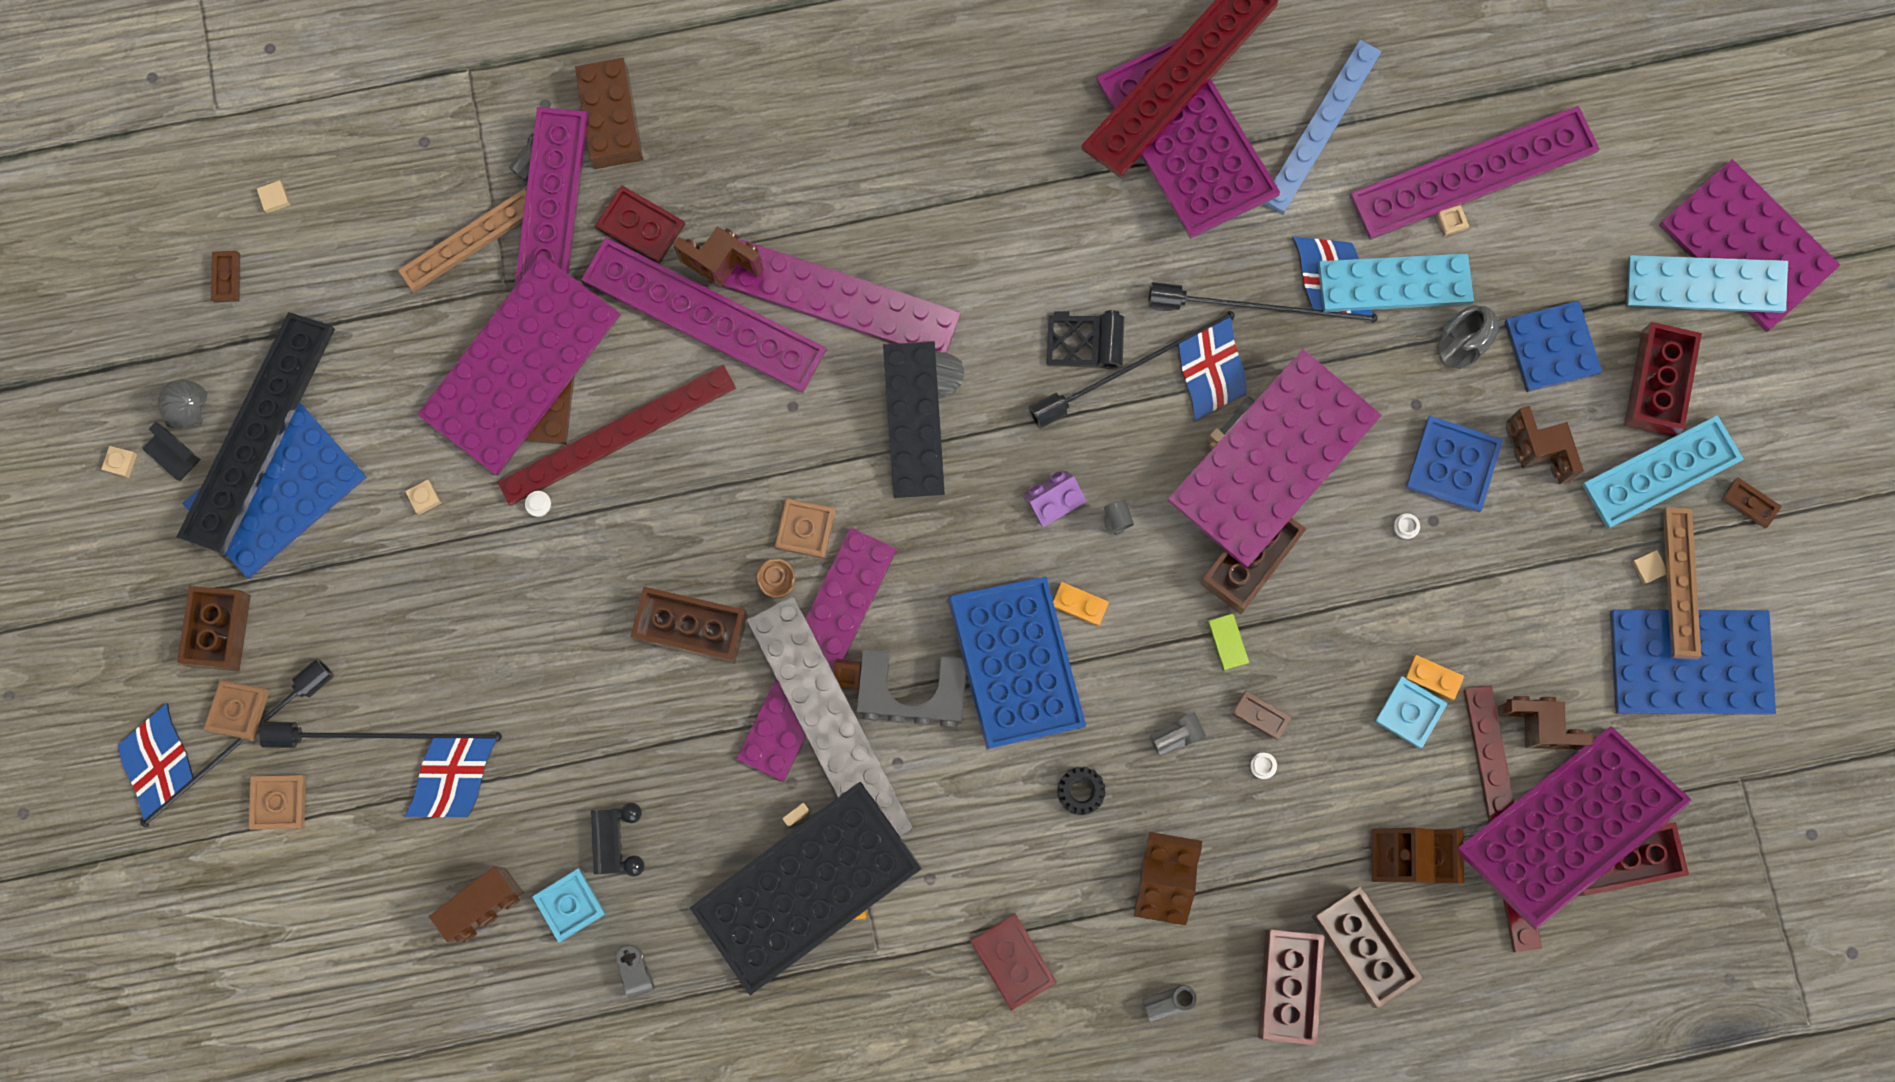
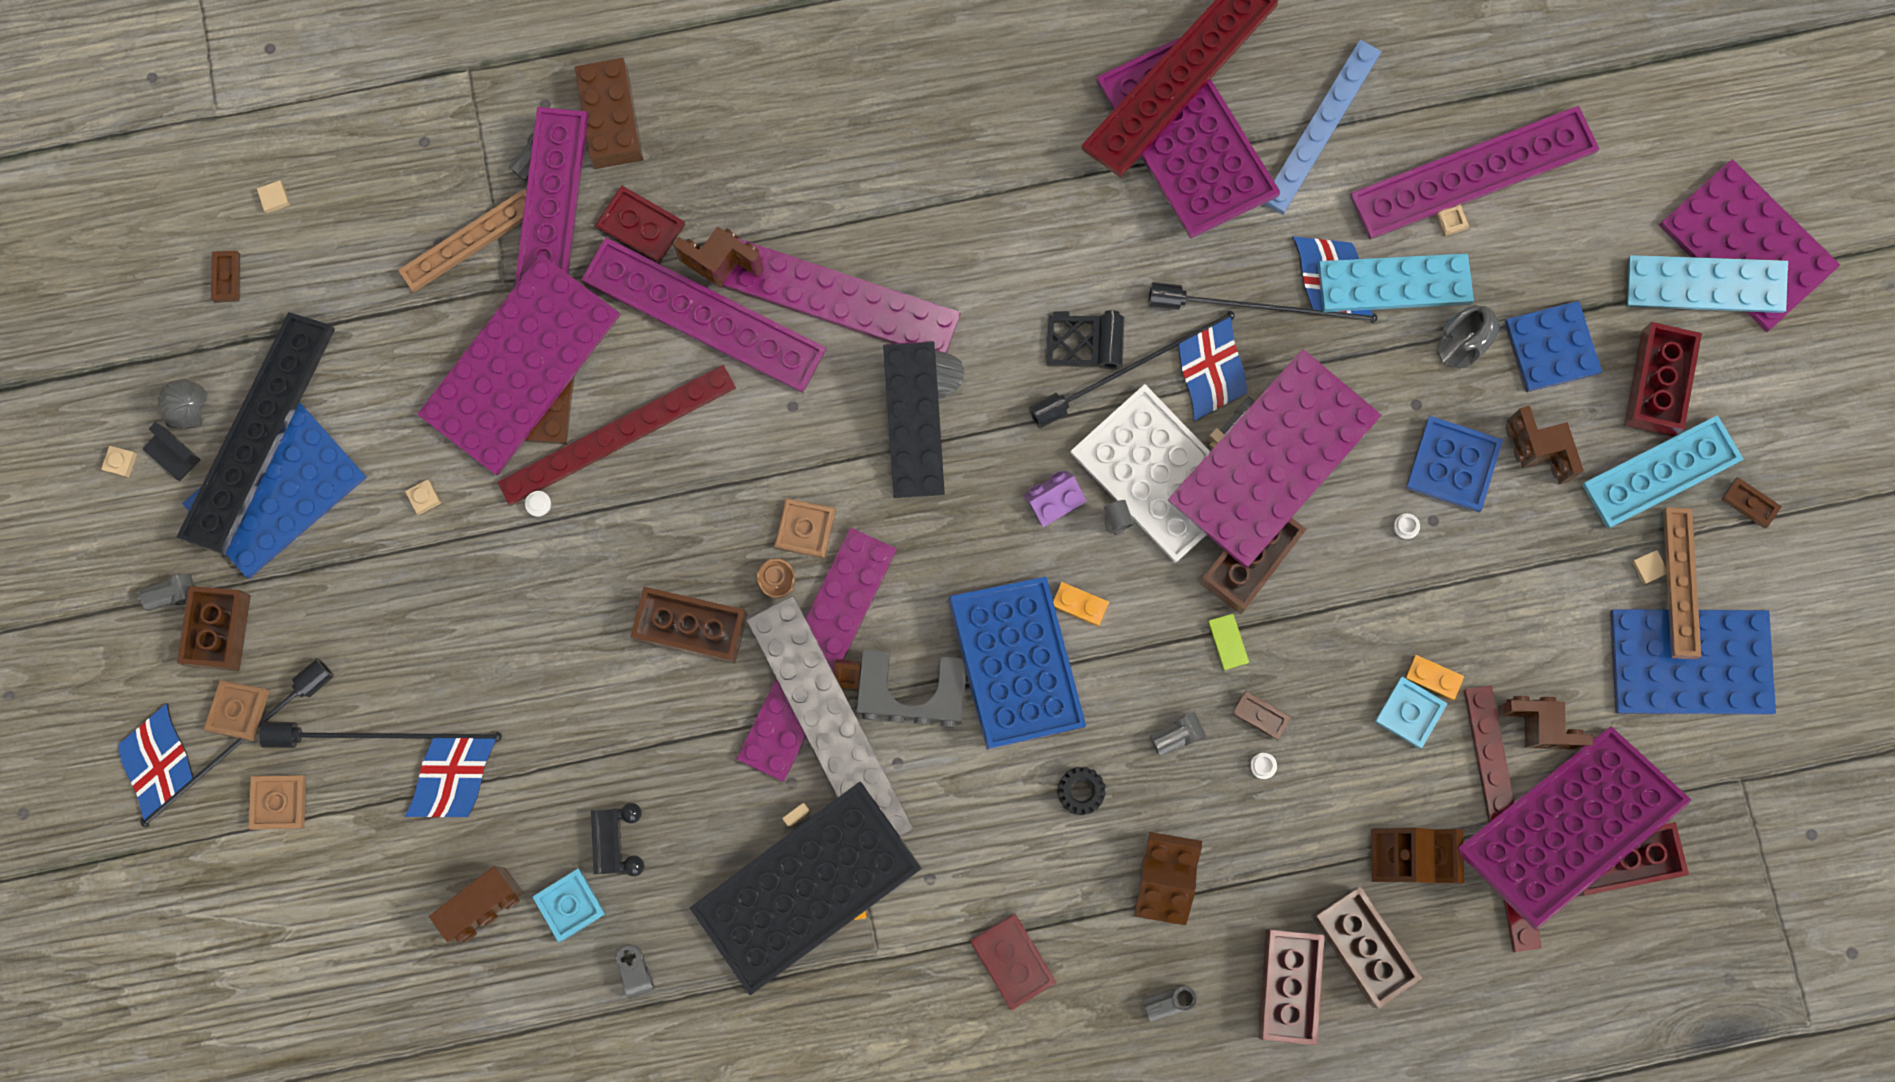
none -> dark grey piece [139,574,193,611]
none -> white plate [1070,384,1210,564]

